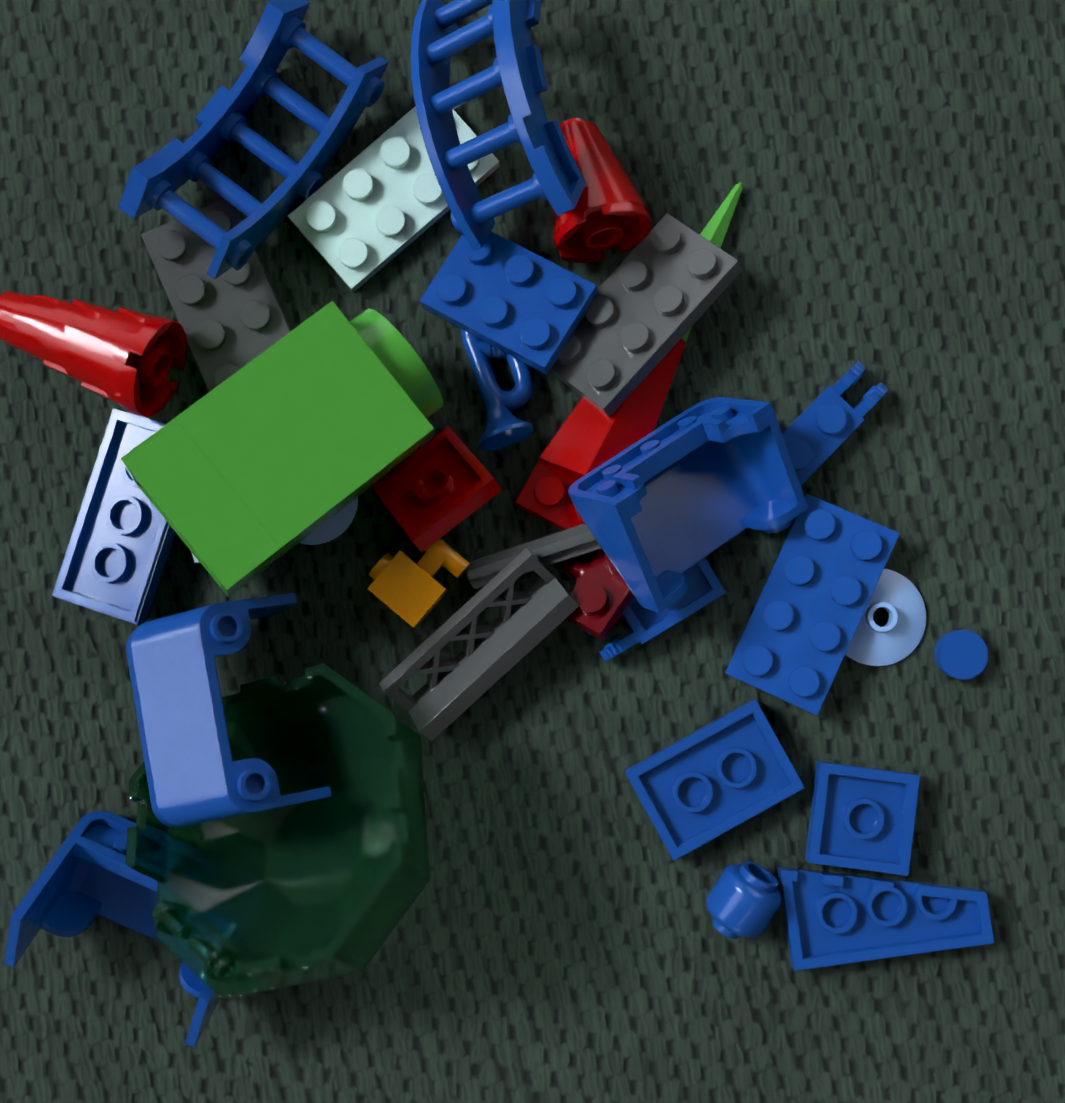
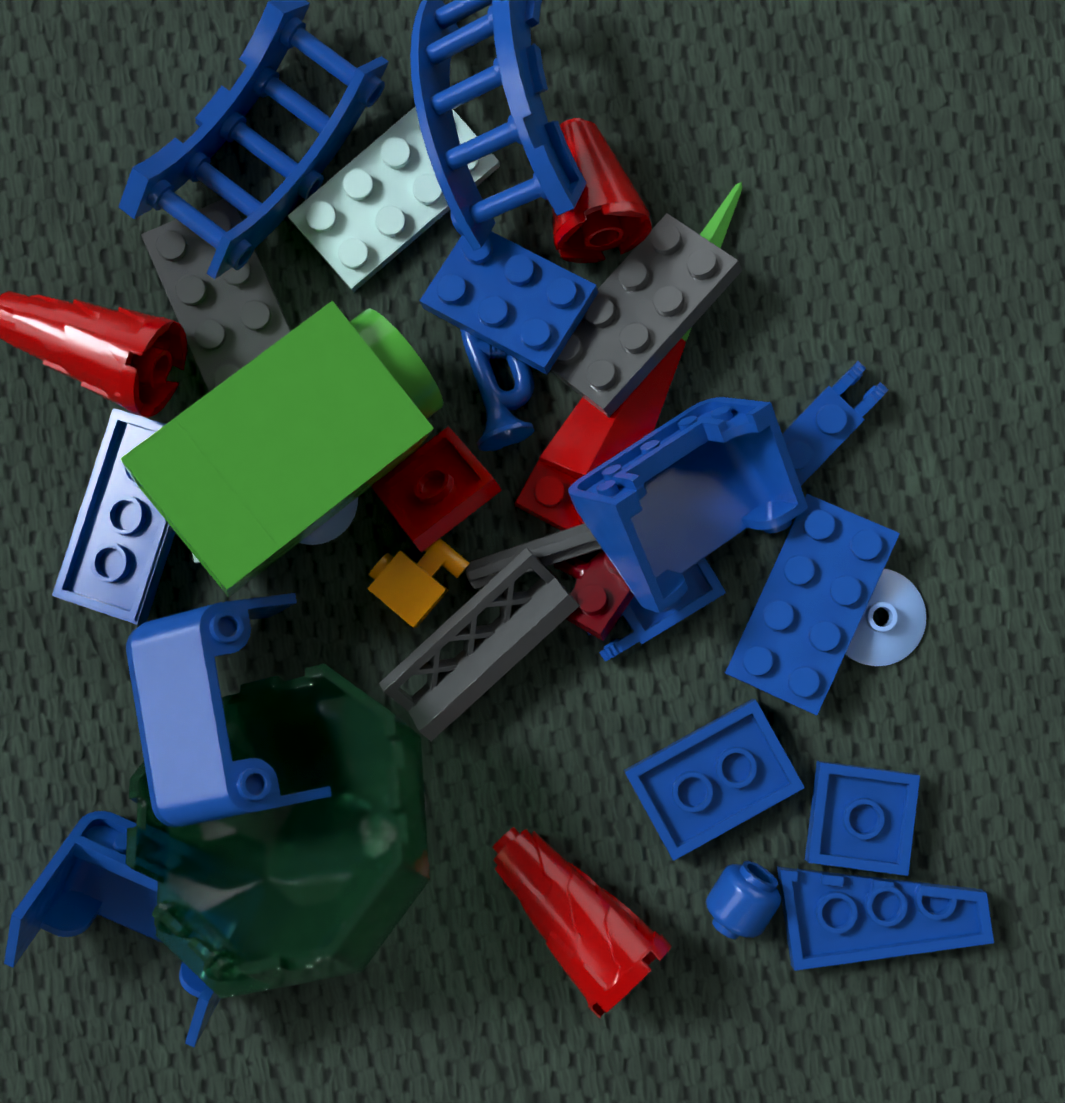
blue tile [934,630,988,680] -> none
none -> red cone [492,827,672,1018]

